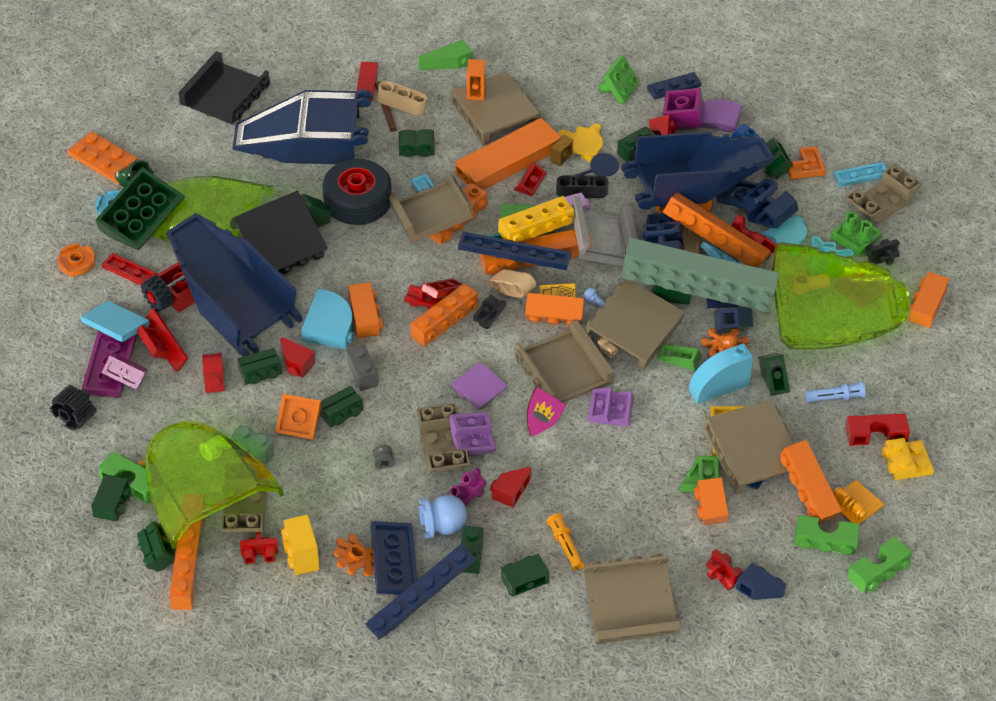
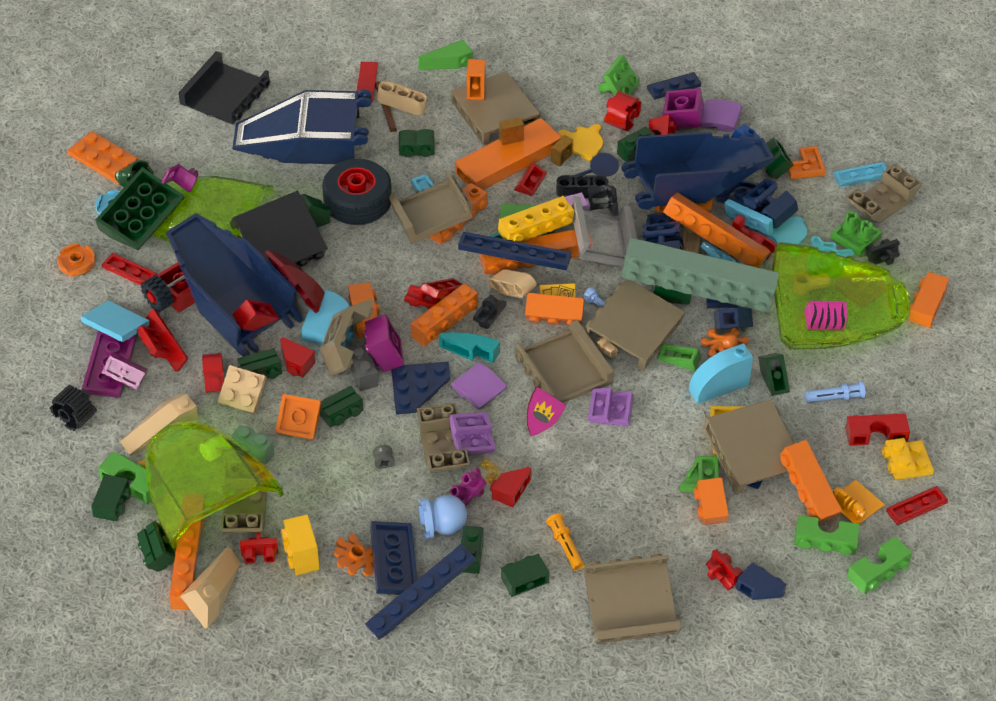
none -> tan wedge [120,394,199,455]
none -> magenta bracket [161,164,199,192]
none -> tan wedge [180,547,241,629]
none -> tan plate [218,365,267,414]
none -> red slope [232,300,279,331]
none -> dark red wedge [265,250,325,314]
none -> dark tan slope [320,299,374,376]
none -> magenta brick [363,314,404,373]
none -> dark blue plate [391,361,450,415]
none -> teal slope [439,332,500,363]
none -> clear yellow arm [481,458,500,484]
none -> pearl gold piece [499,117,524,145]
none -> black piece [587,185,619,216]
none -> red brick [604,91,642,132]
none -> medium azure tile [725,199,773,236]
none -> dark pink brick [804,301,847,330]
none -> red tile [886,486,948,526]

